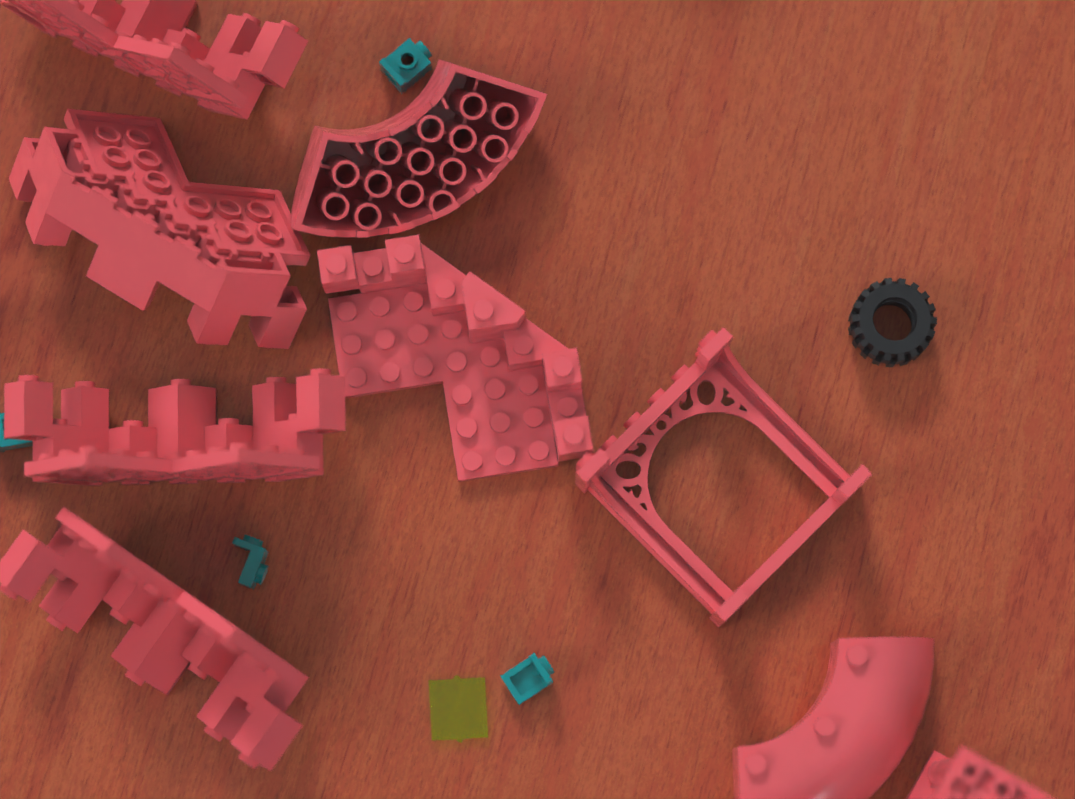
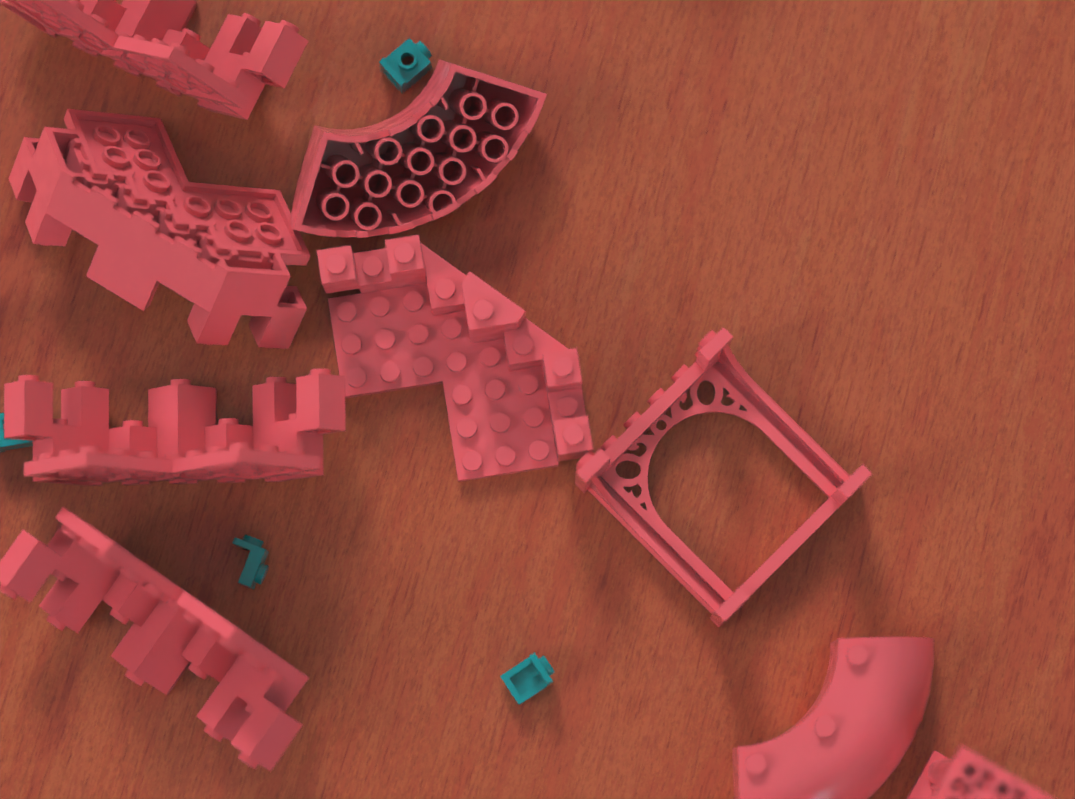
clear neon green piece [429,676,488,742] -> none
black tyre [848,278,937,367] -> none

